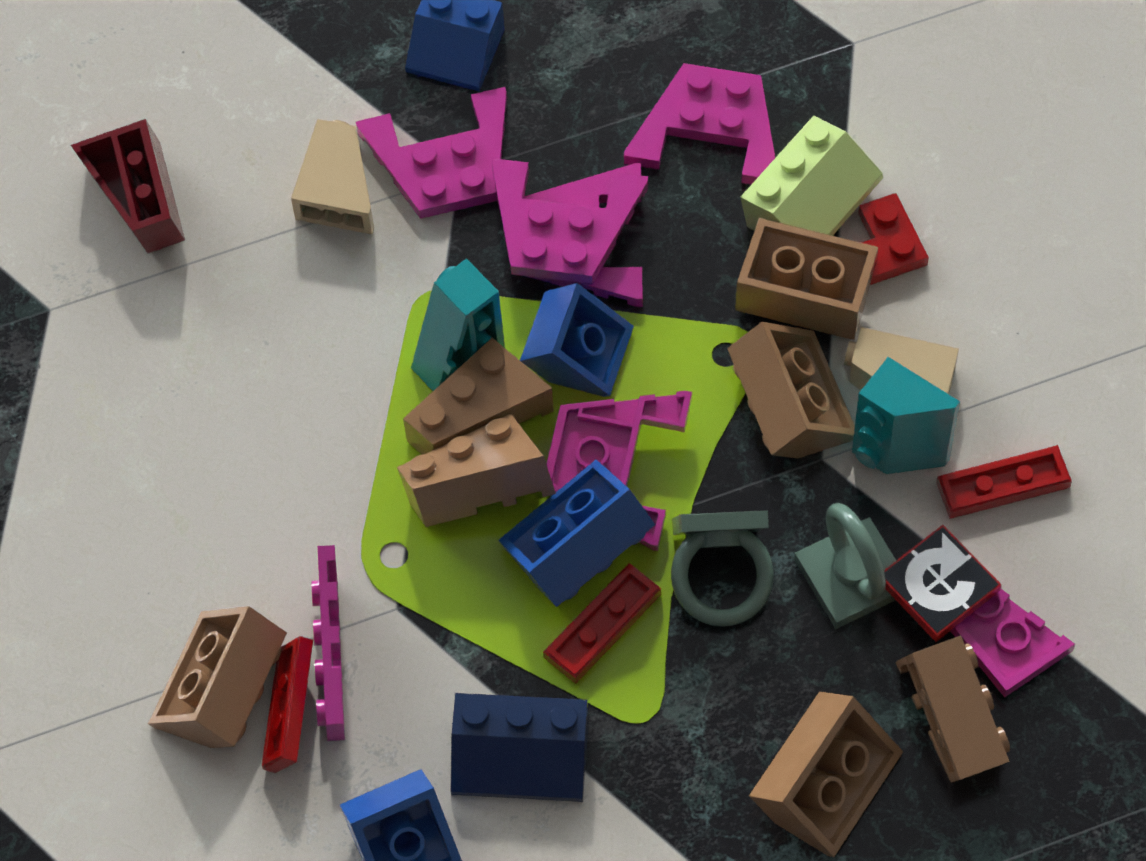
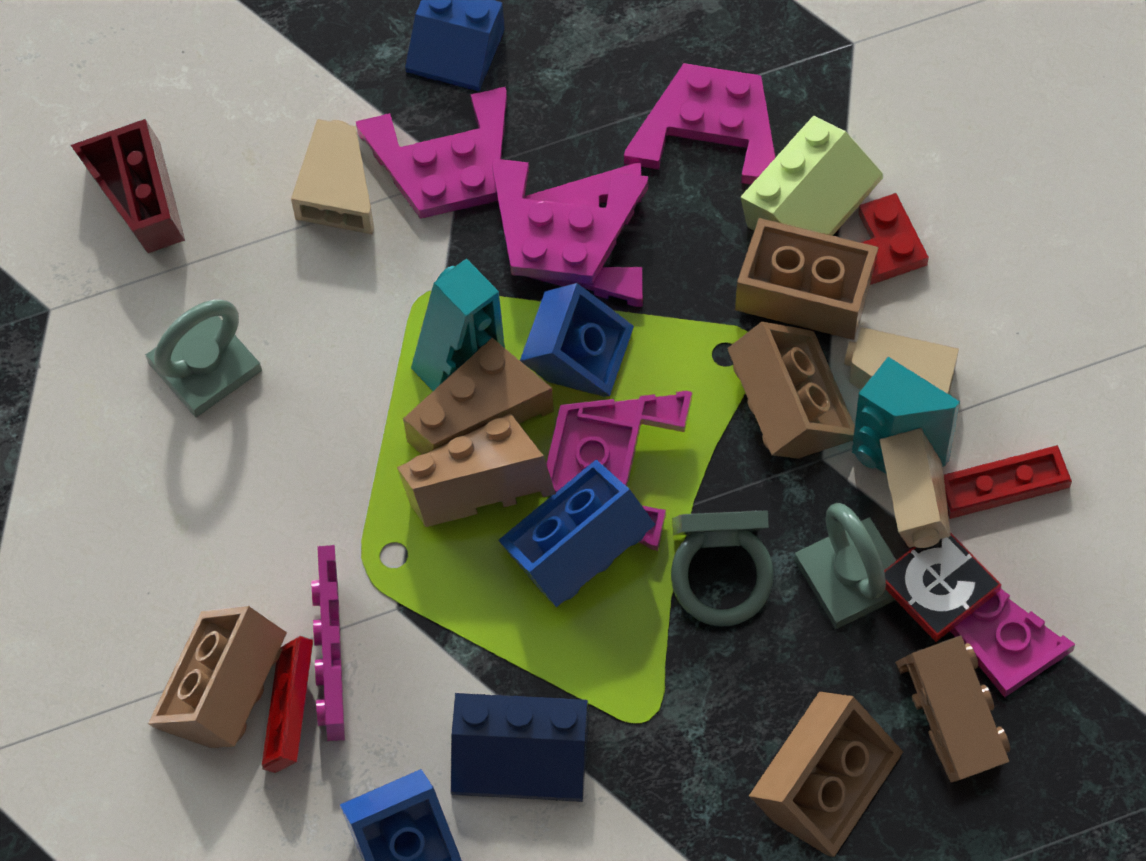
red tile [543,563,662,684] -> none
none -> sand green tile [145,299,262,417]
none -> tan slope [880,428,951,548]

